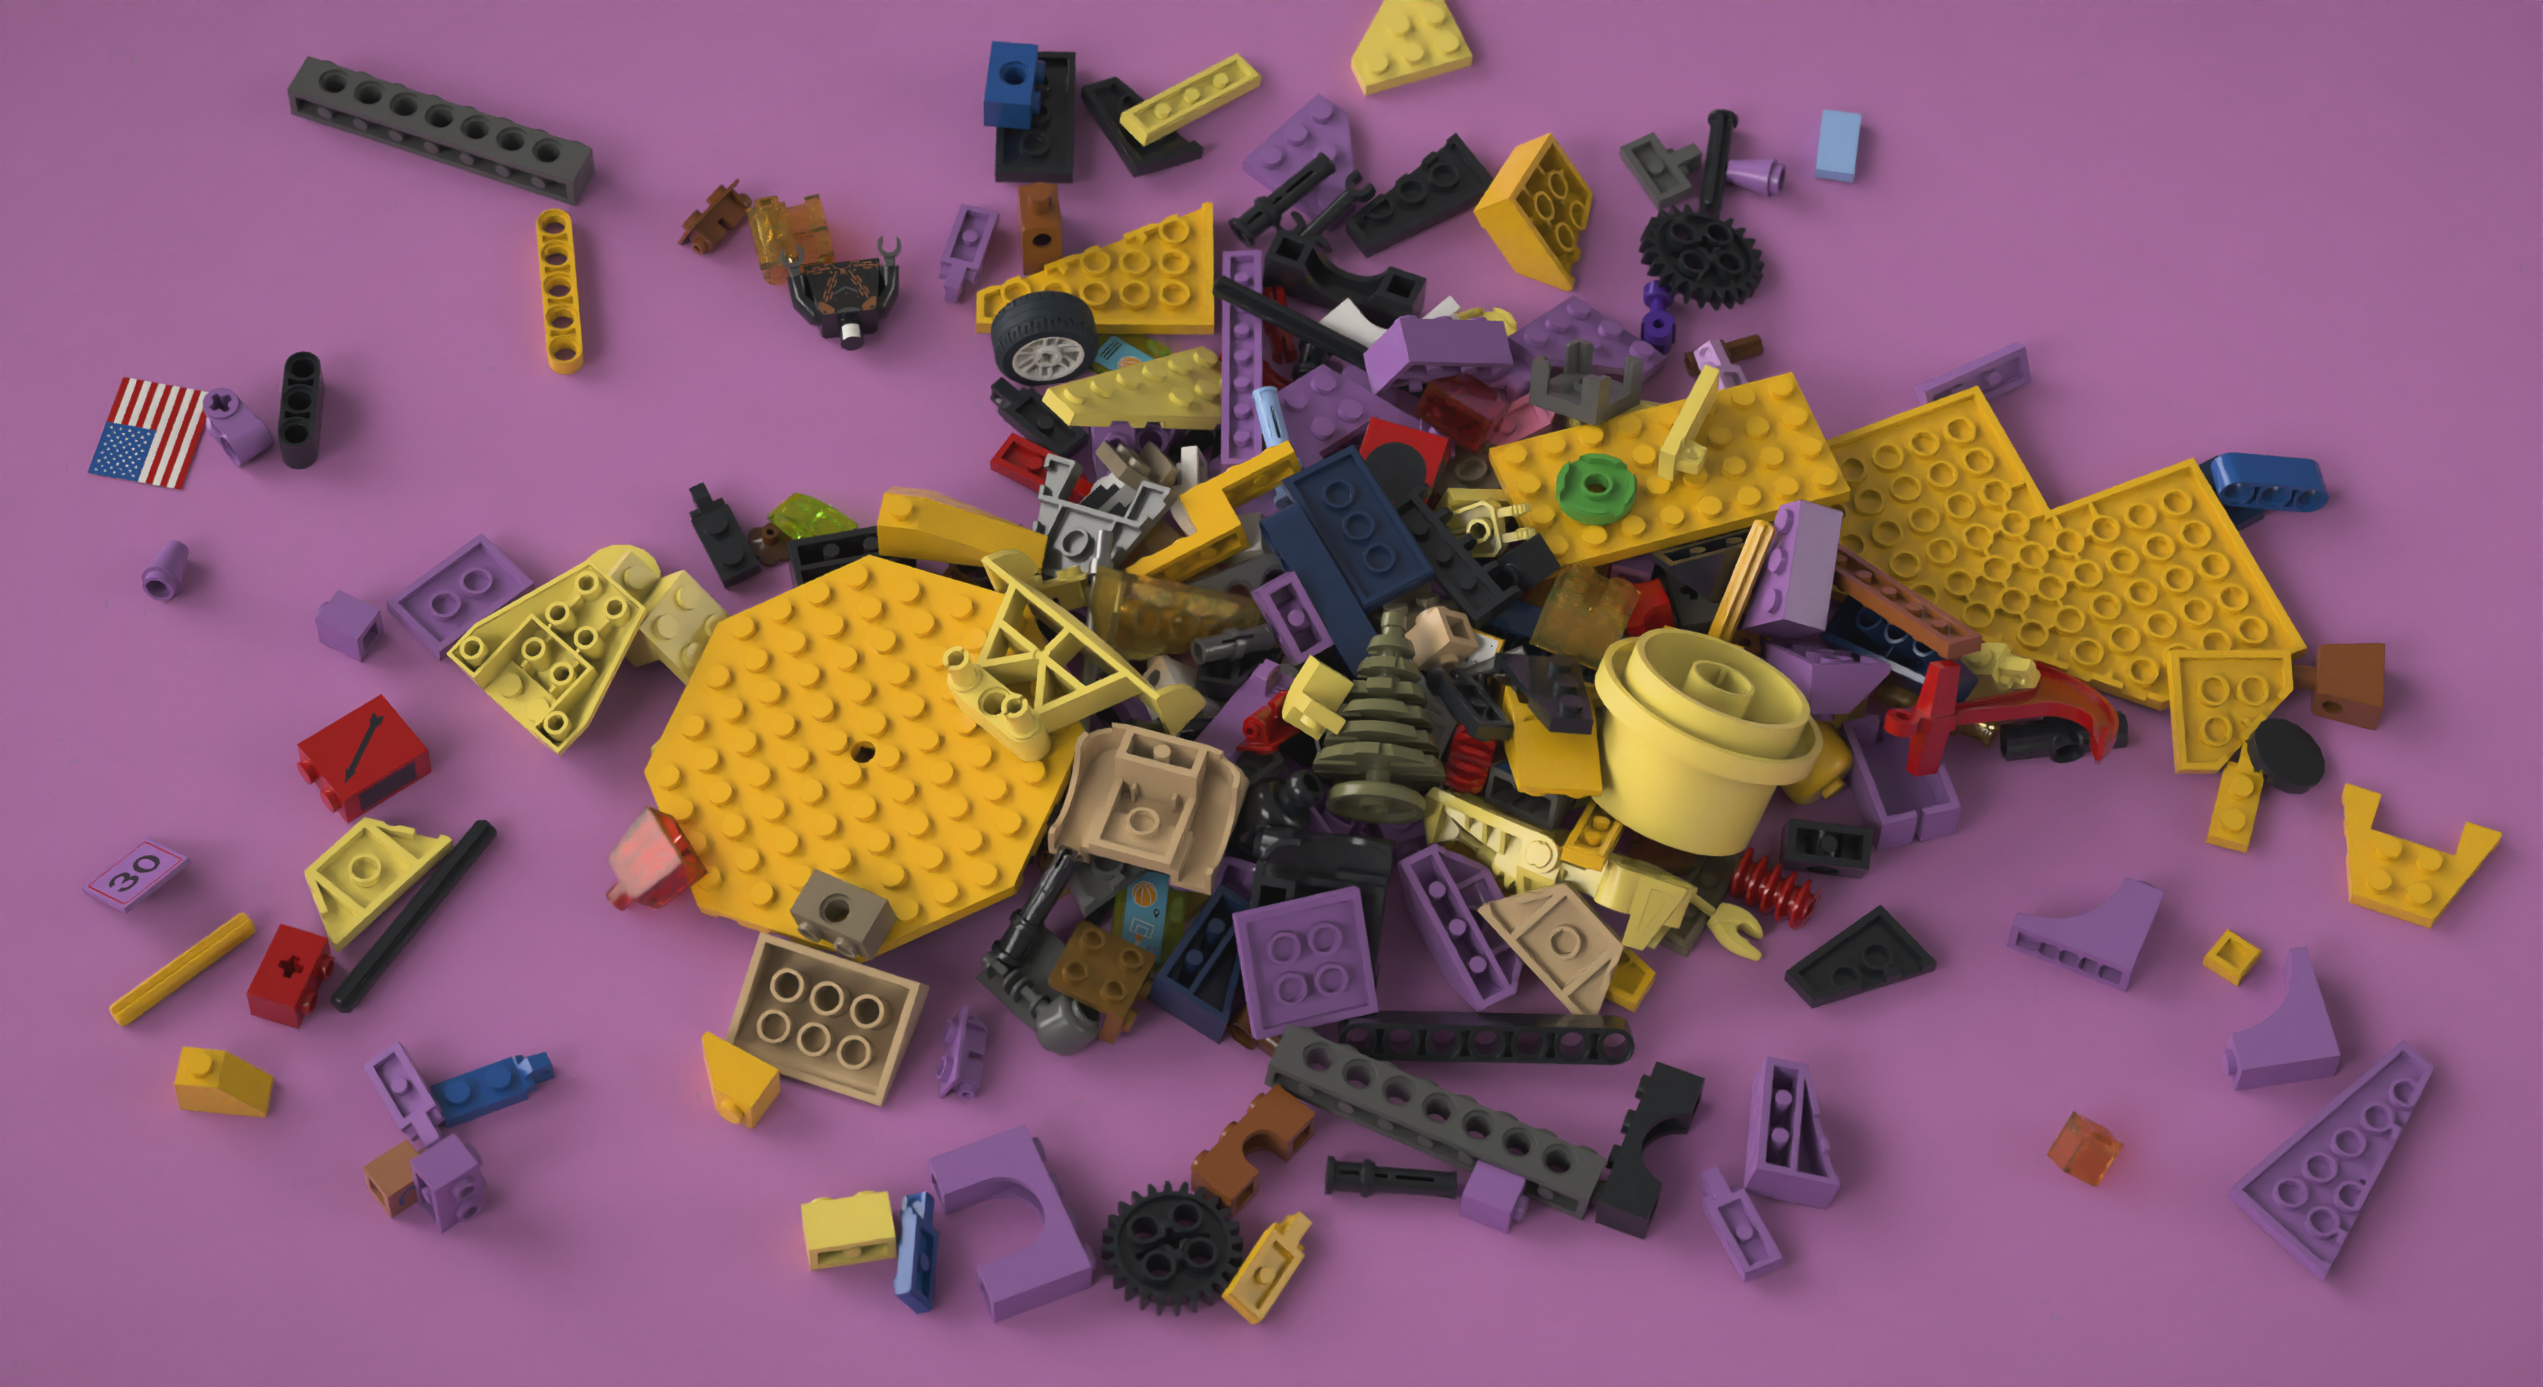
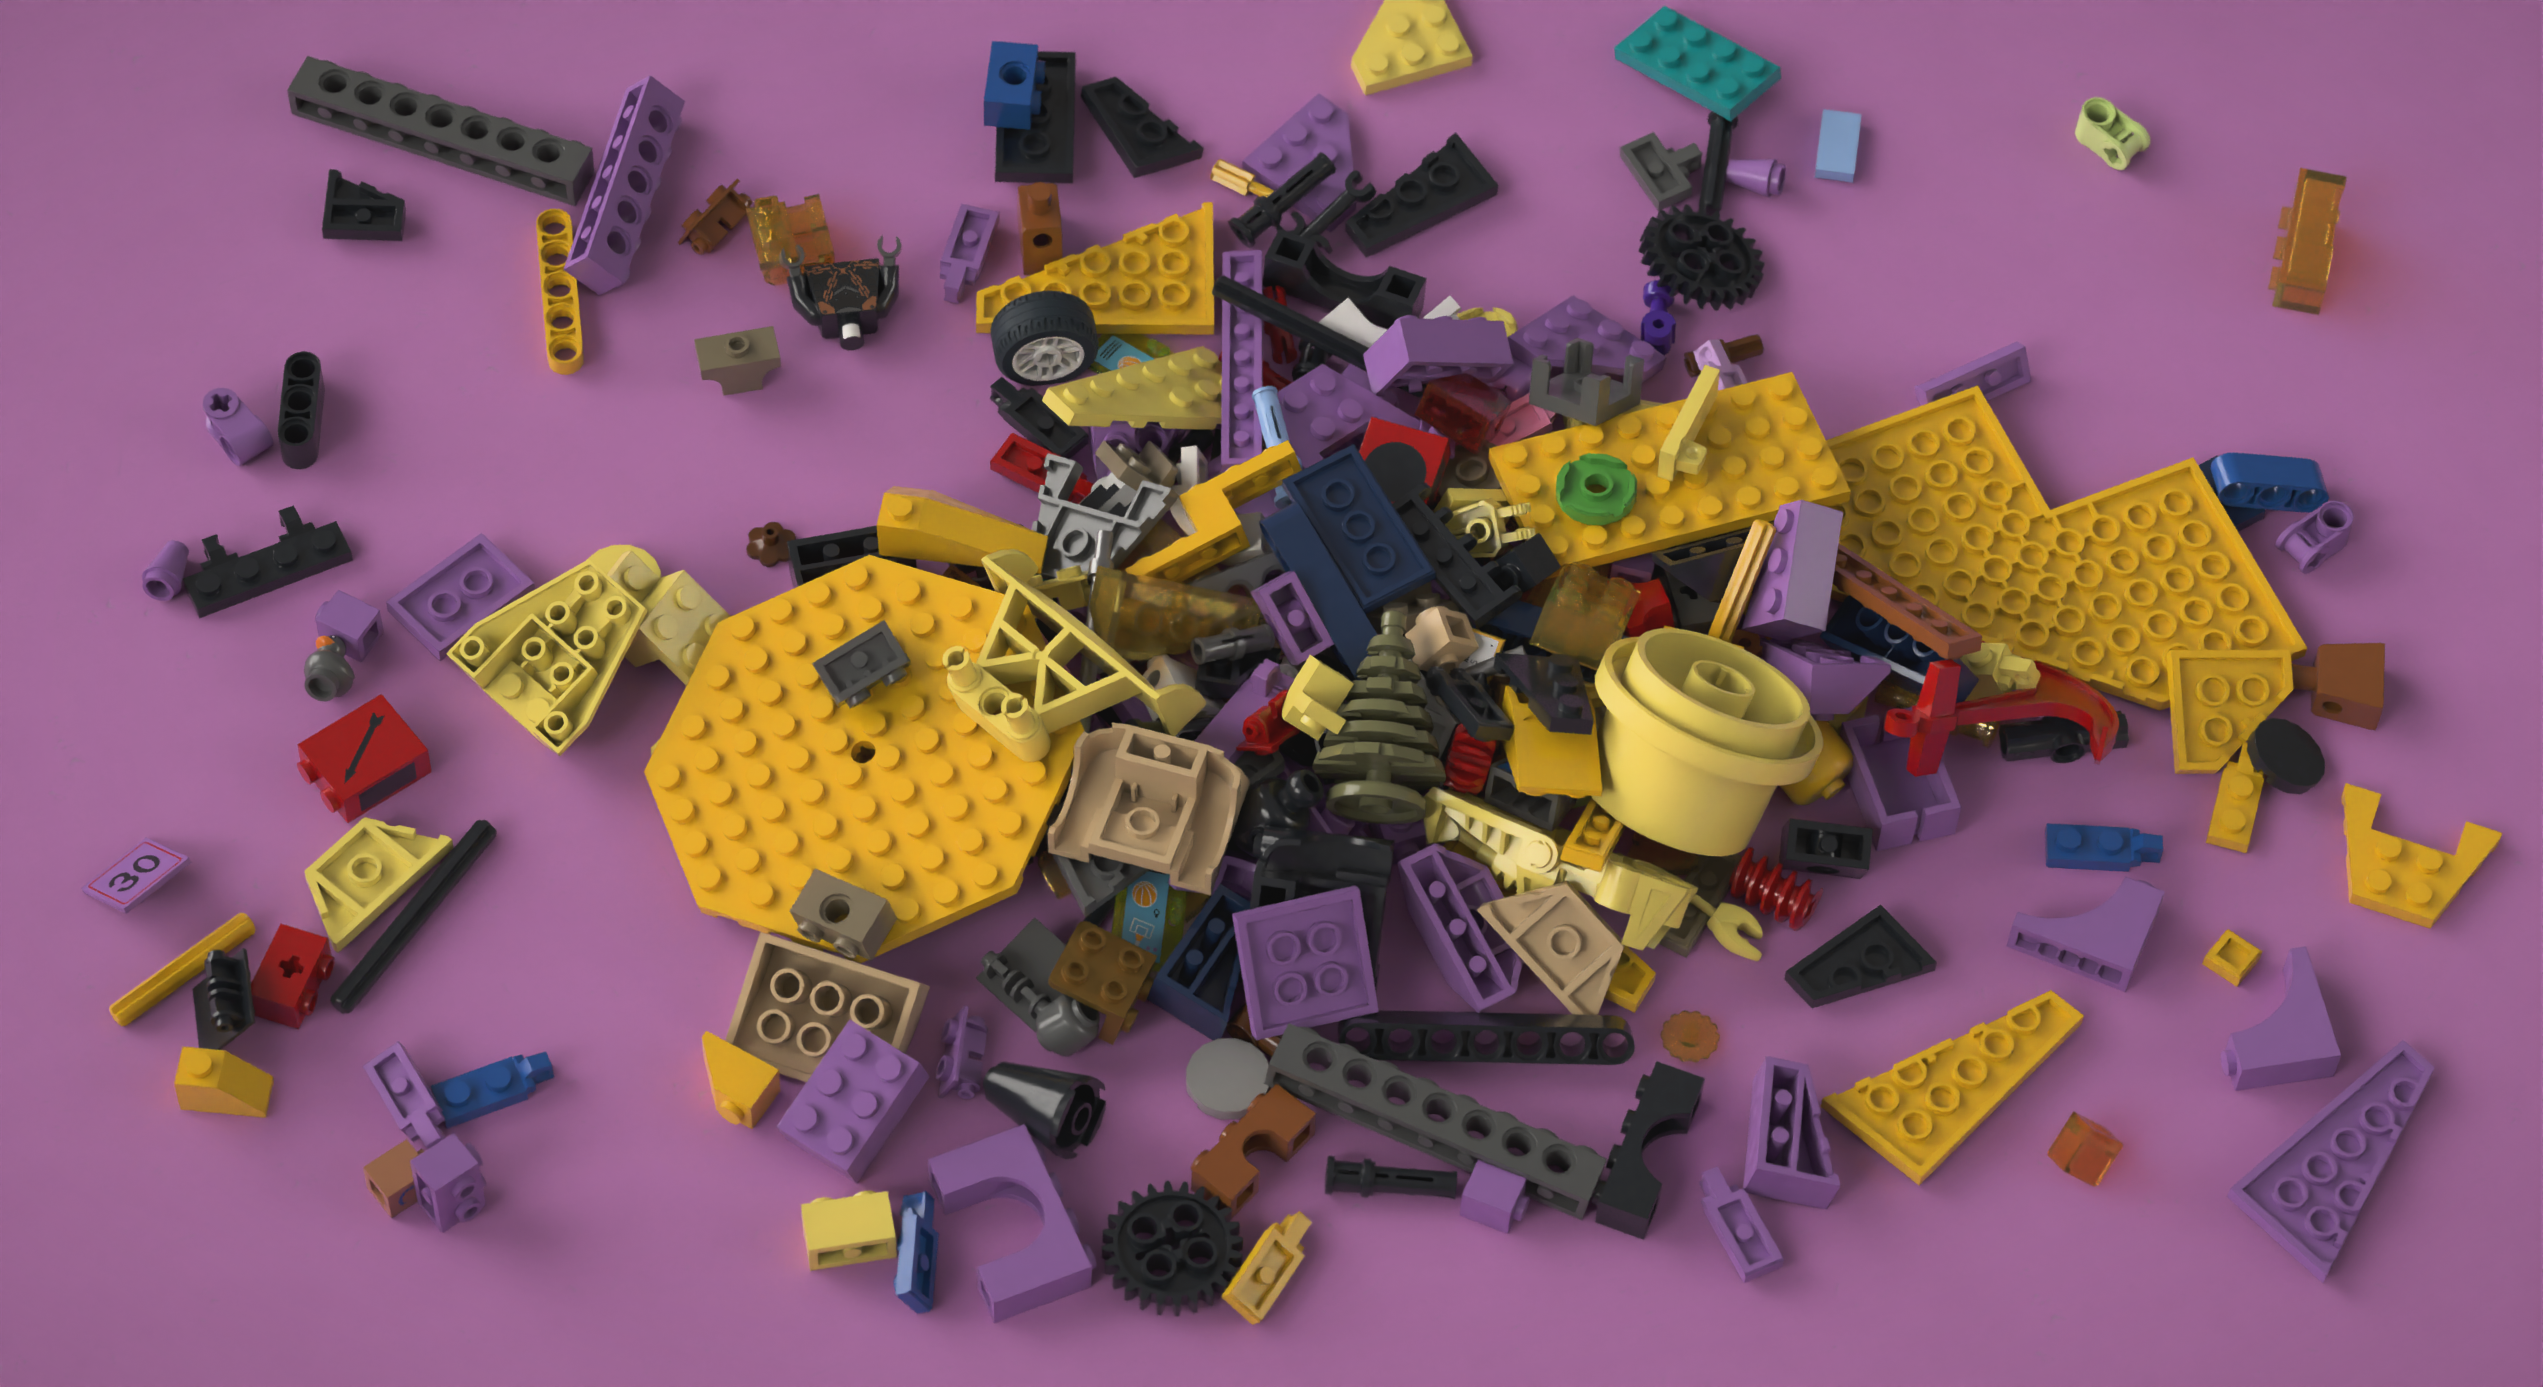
sticker [87,377,208,490] -> none
clear red torso [606,806,708,911] -> none
black hinge [689,482,762,589] -> none
clear neon green slope [767,492,858,540] -> none
black pin [991,845,1084,968] -> none
light yellow tile [1120,53,1262,147] -> none
yellow wedge [1473,133,1593,291] -> none
none -> black hinge [183,505,353,618]
none -> black hinge [192,948,255,1050]
none -> dark grey animal [304,635,355,702]
none -> black wing [322,169,406,241]
none -> medium lavender brick [563,75,685,295]
none -> dark tan brick [694,326,781,396]
none -> medium lavender brick [777,1019,930,1184]
none -> dark grey bracket [812,620,911,709]
none -> black cone [983,1061,1106,1159]
none -> light grey tile [1186,1038,1271,1119]
none -> yellow axle [1210,158,1275,197]
none -> teal plate [1614,5,1781,121]
none -> clear yellow piece [1660,1010,1720,1063]
none -> yellow wing [1820,990,2084,1185]
none -> blue hinge [2045,823,2163,872]
none -> yellowish green piece [2075,97,2151,170]
none -> clear yellow wedge [2267,168,2347,315]
none -> medium lavender piece [2276,501,2354,574]

